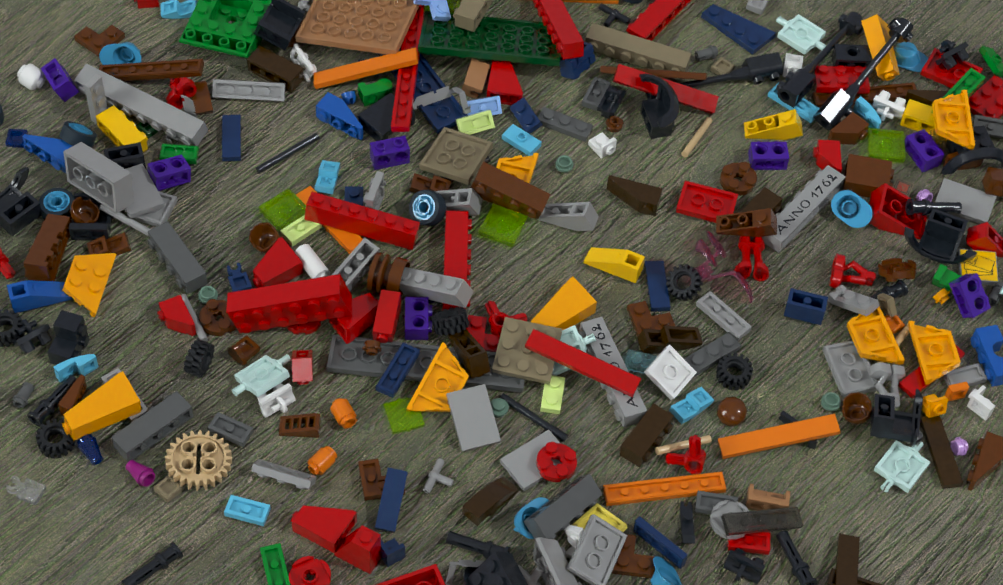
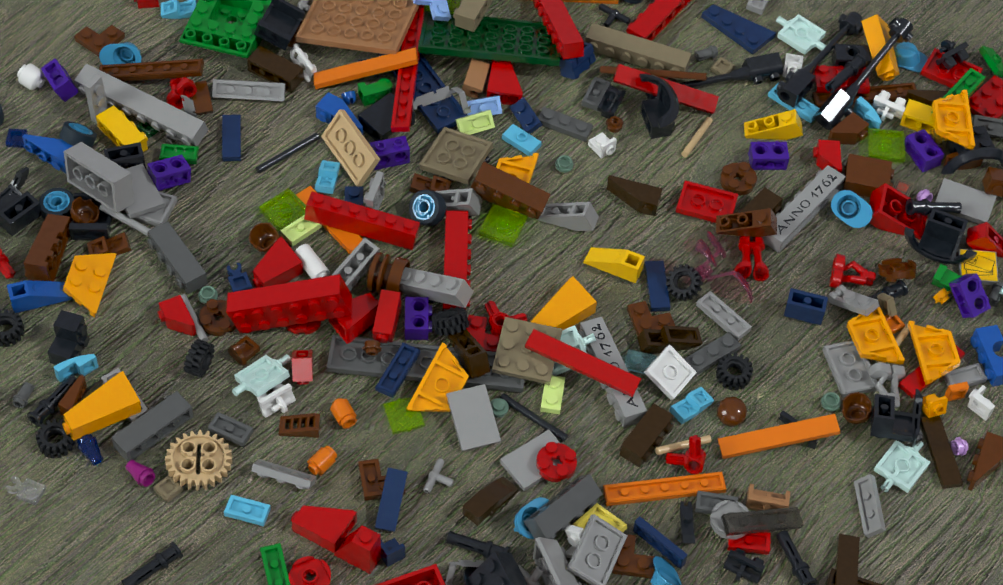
black hips [13,319,52,354] -> none
none -> tan plate [321,109,381,187]
none -> black pin [825,54,868,93]
none -> light grey plate [854,474,886,538]

